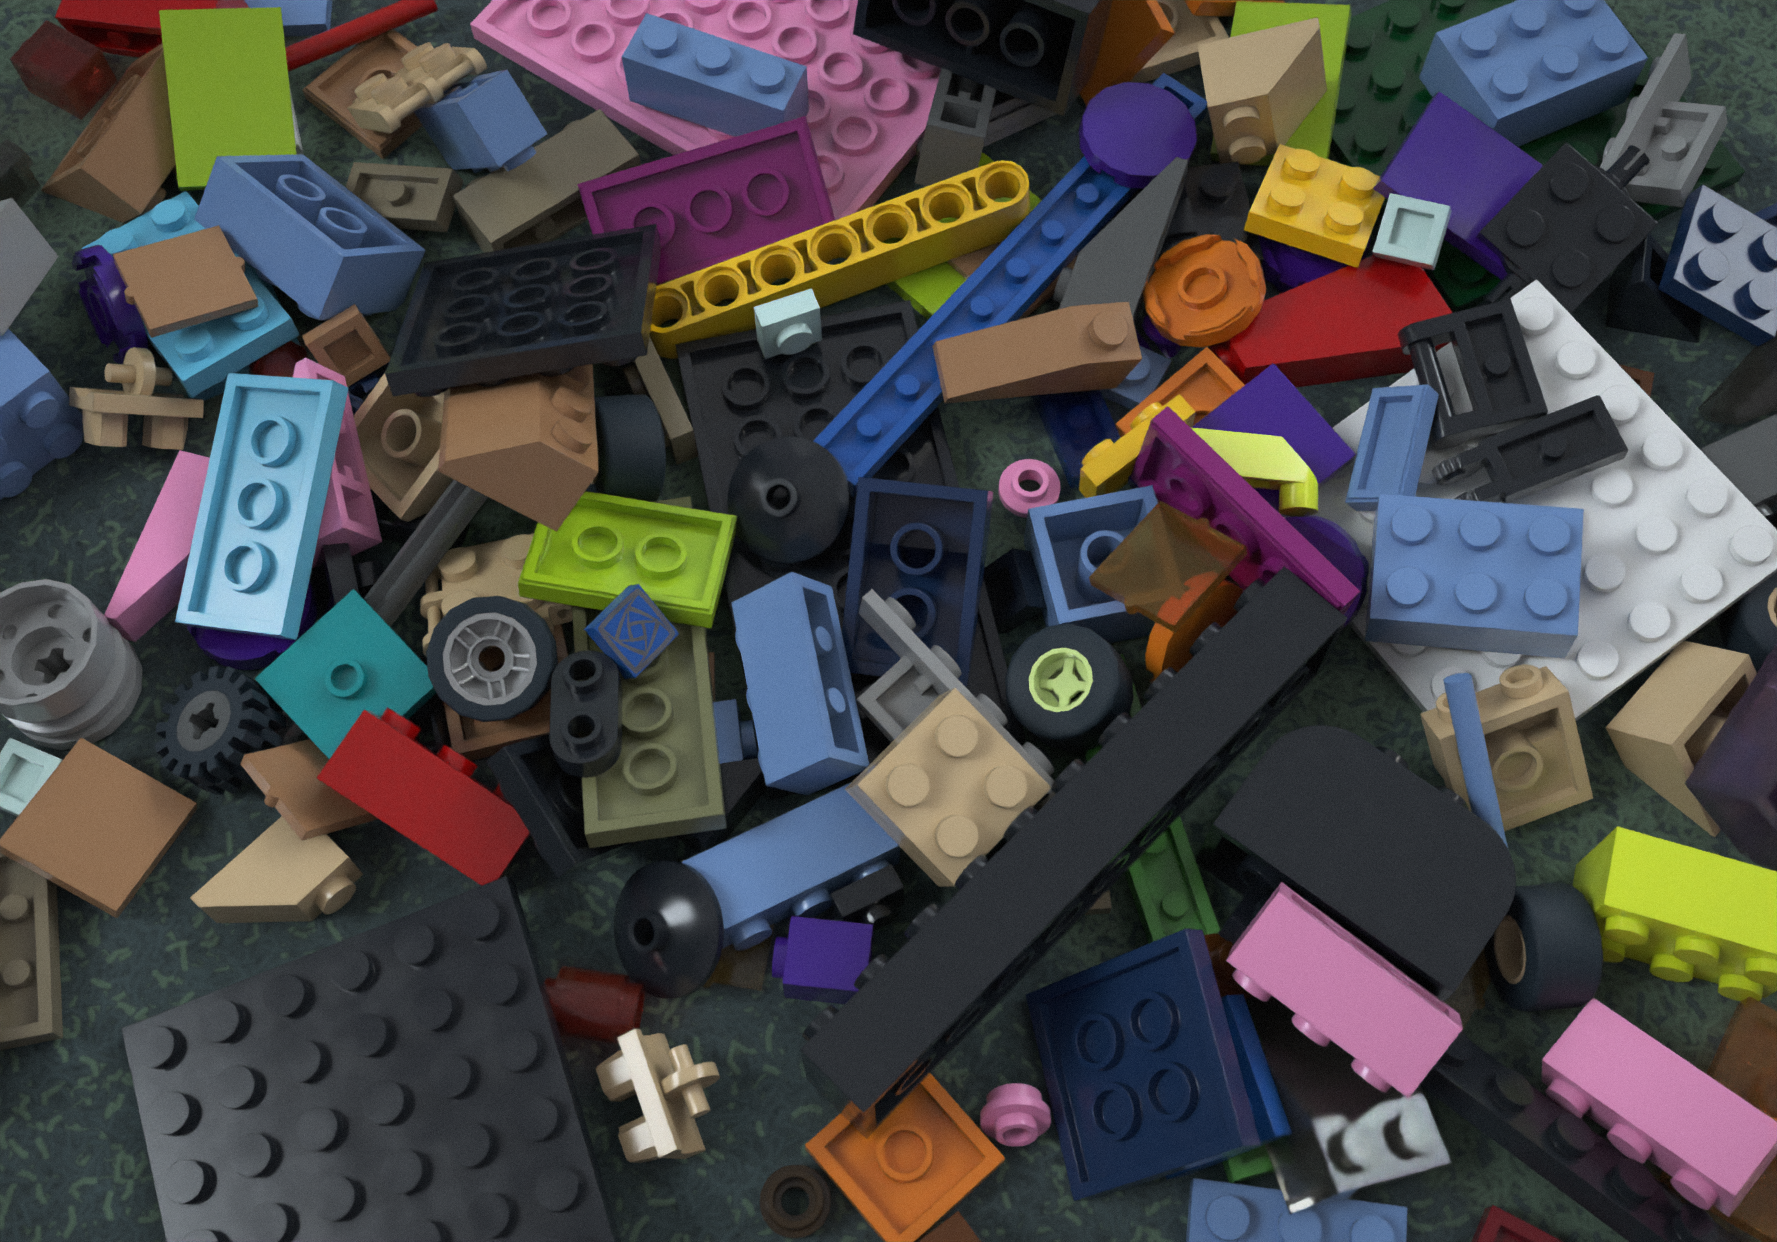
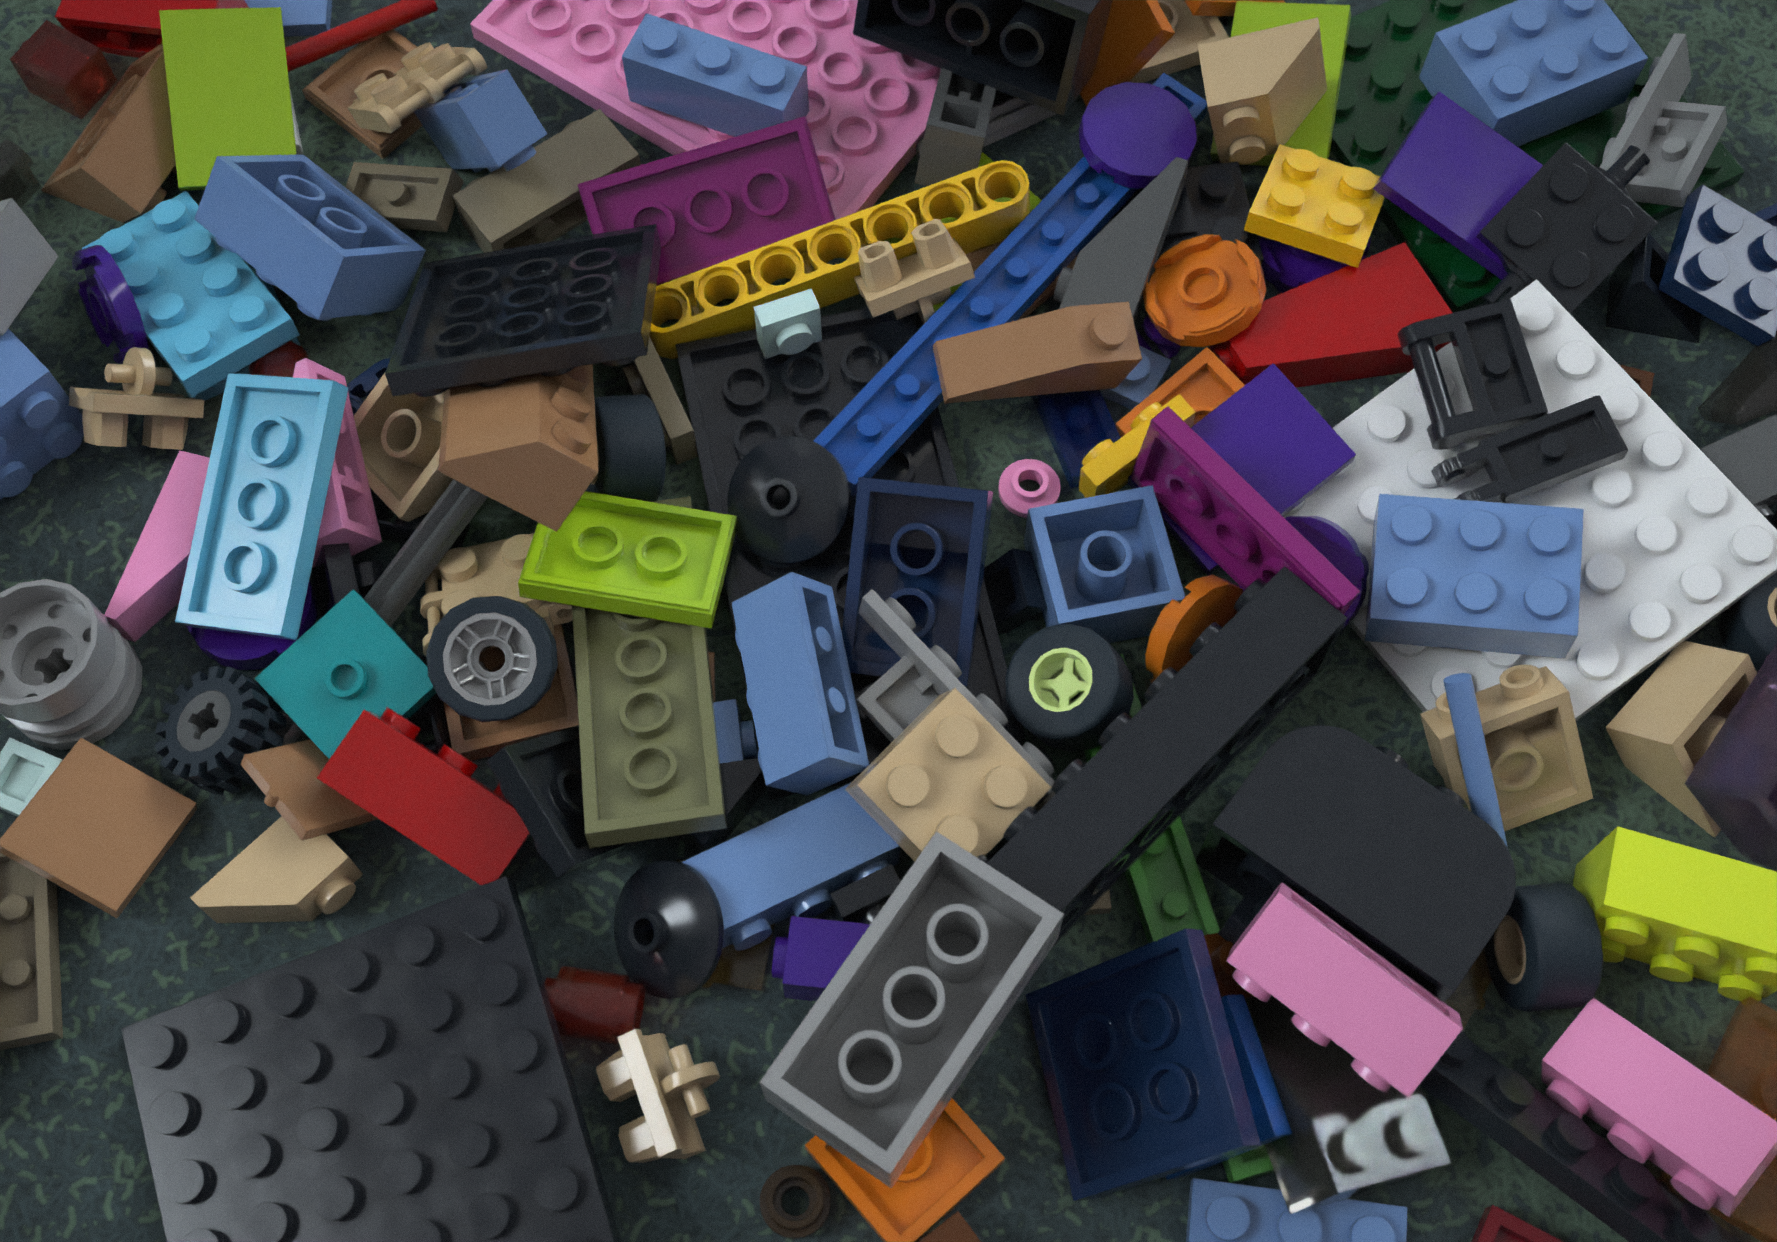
medium nougat piece [113,225,258,338] -> none
medium nougat plate [302,304,391,387] -> none
black plate [550,650,623,778] -> none
blue tile [584,584,679,679] -> none
bright pink plate [980,1083,1051,1147] -> none
clear orange piece [1089,501,1247,633] -> none
neon yellow piece [1190,427,1318,516] -> none
medium blue tile [1345,384,1439,511] -> none
light aqua plate [1373,193,1452,270] -> none
none -> light grey brick [759,831,1064,1188]
none -> tan hips [854,219,975,325]

